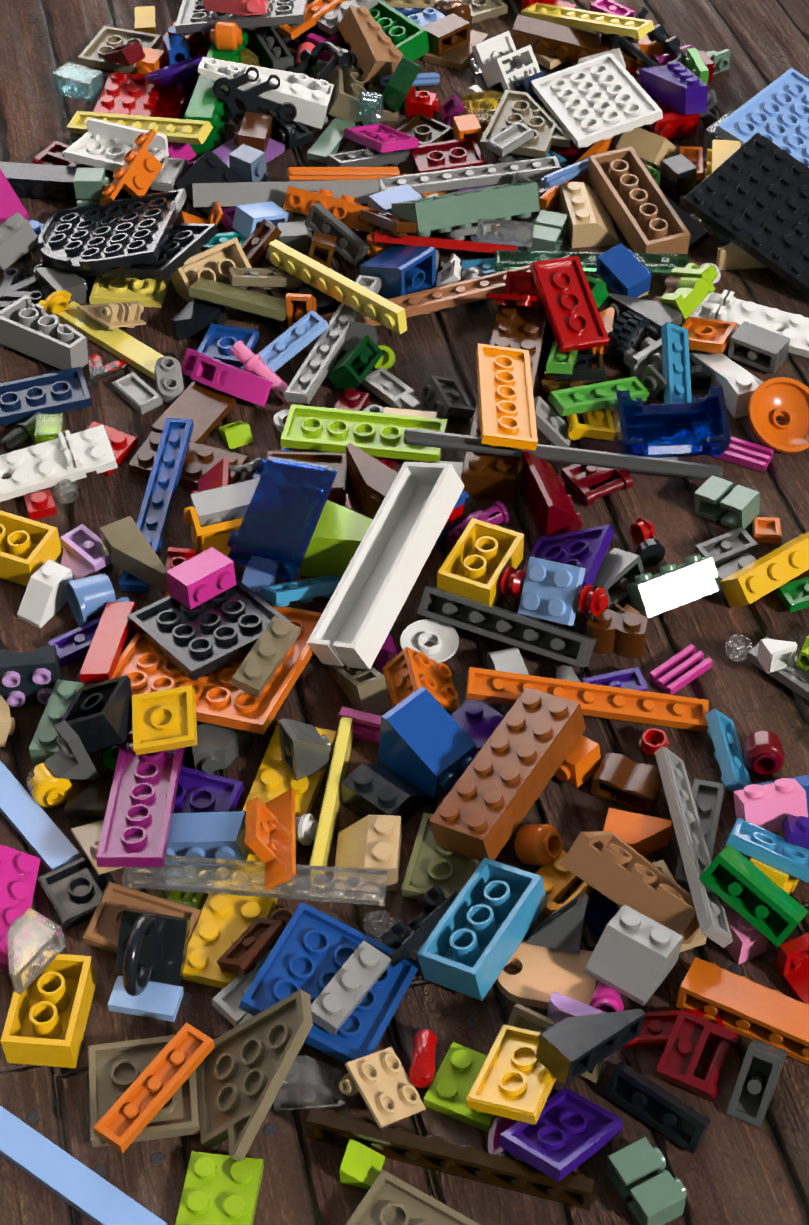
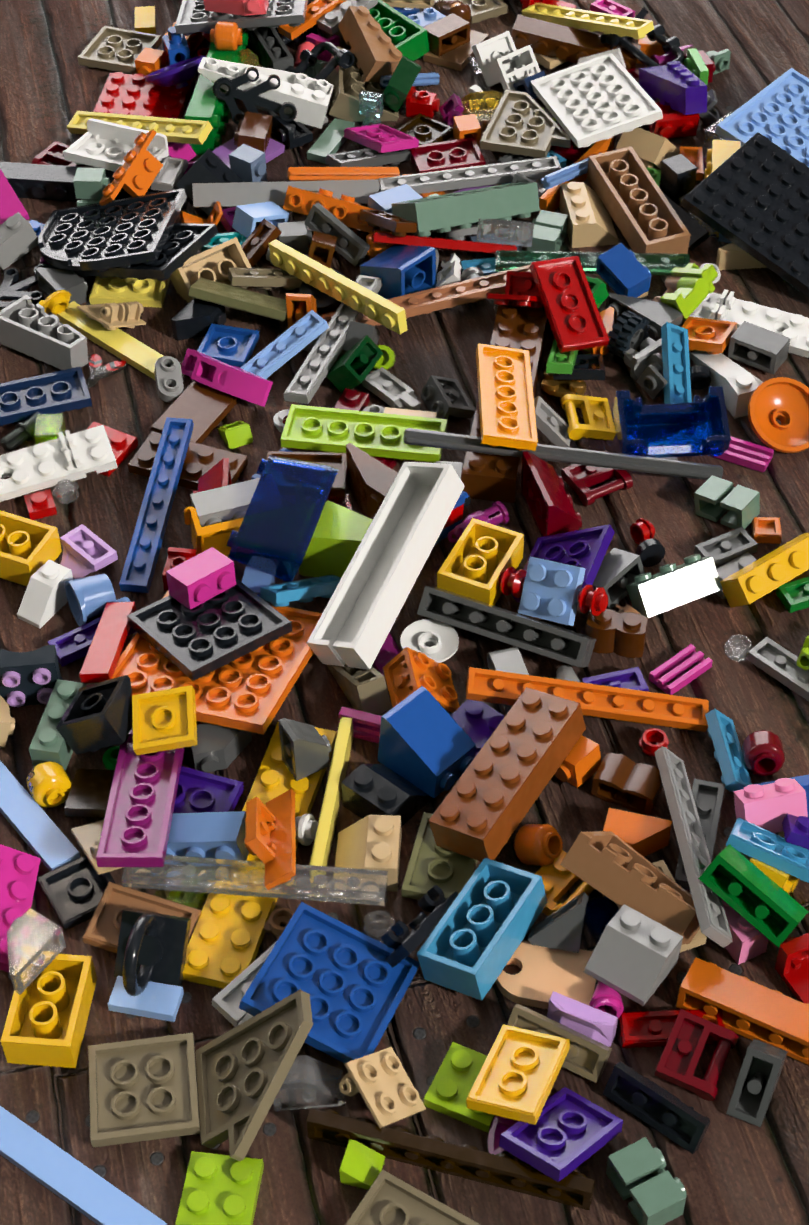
dark grey slope [45,720,100,780] -> none
clear light blue brick [52,61,104,103] -> none
orange plate [93,1022,215,1154] -> none
dark tan slope [98,516,169,592] -> none
dark red slope [102,41,145,66] -> none
light grey tile [112,372,163,415] -> none
reddish brown plate [217,917,285,976] -> none
bright pink pin [230,340,289,403] -> none
dark grey bar [230,457,263,483] -> none
dark tan plate [231,616,301,697] -> none
light grey plate [311,940,391,1036] -> none
red piece [409,1029,437,1088] -> none
light grey tile [486,121,534,157] -> none
black slope [535,1009,646,1085] -> none
bright green plate [548,376,649,417] -> none
white slope [757,639,798,673] -> none

